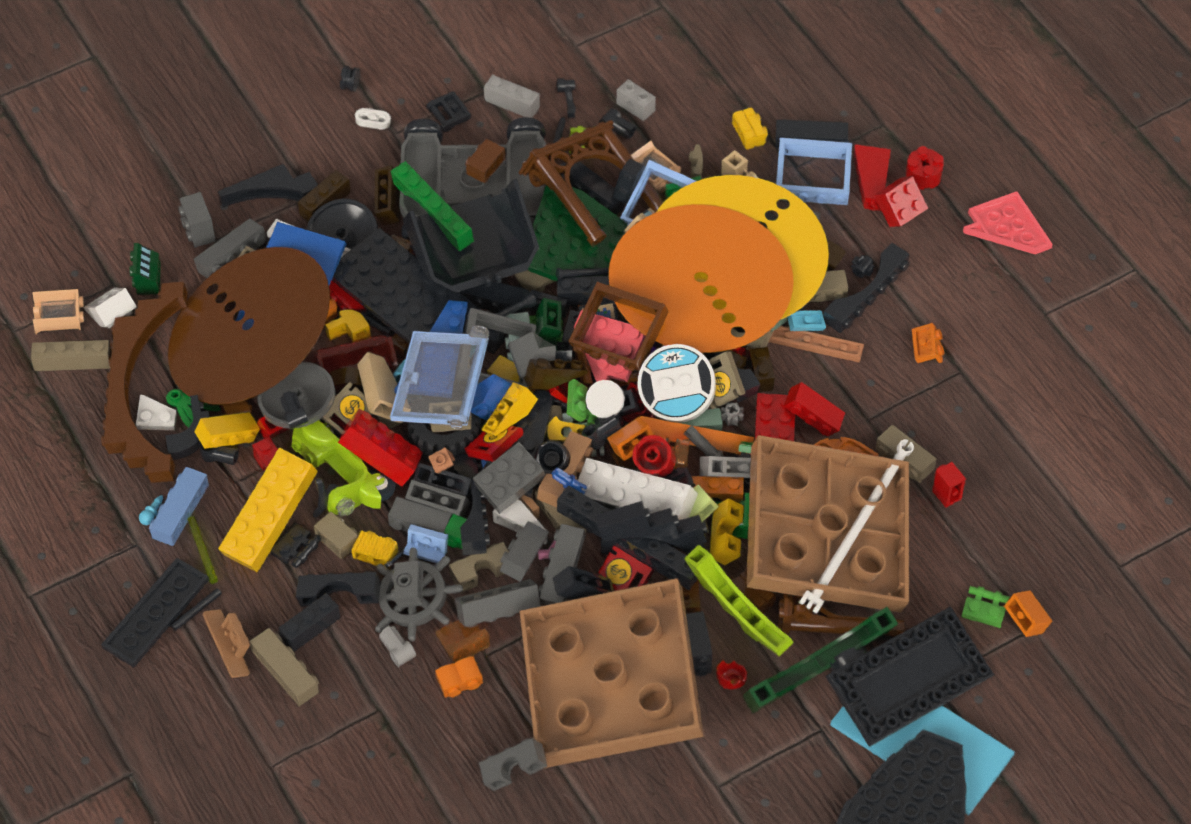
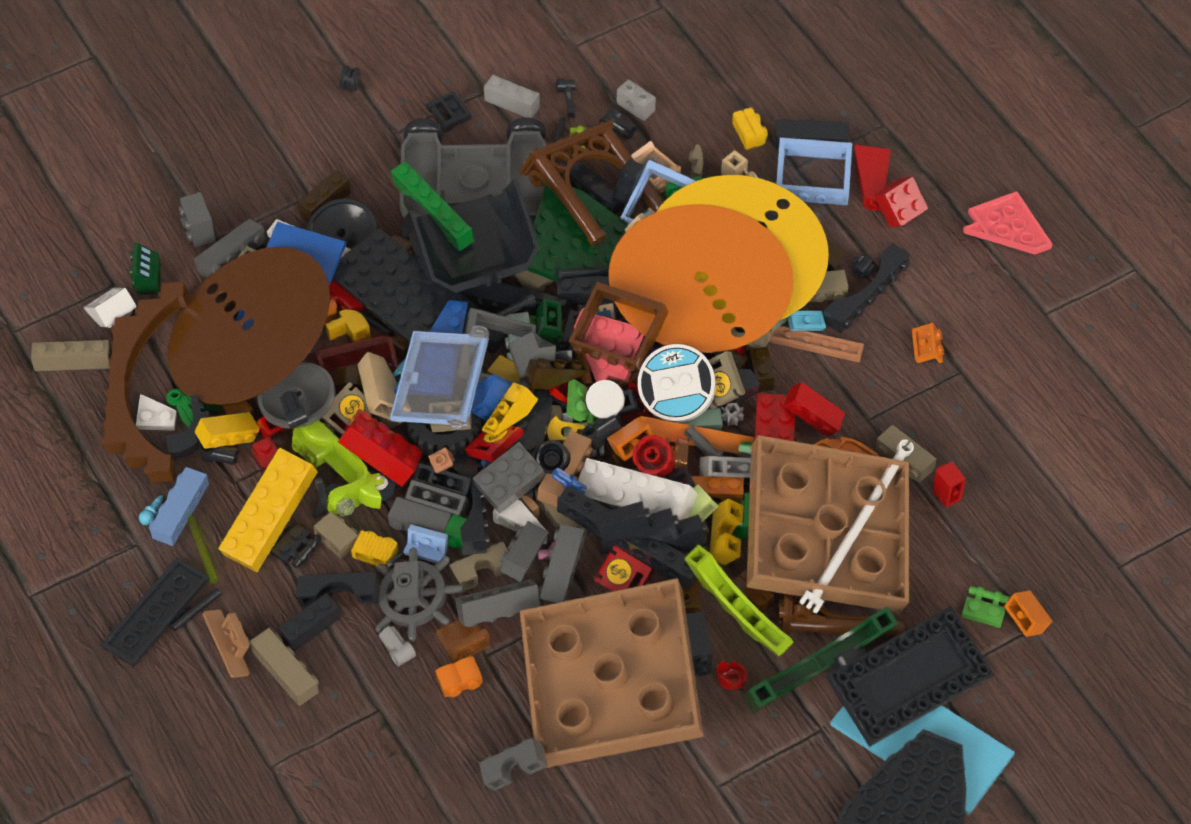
light nougat window [33,289,84,334] -> none
black arch [218,164,318,208] -> none
white plate [355,108,391,129] -> none
dark brown brick [374,165,400,226] -> none
reddish brown brick [465,139,505,184] -> none
black brick [553,566,614,600] -> none
red brick [906,146,944,190] -> none

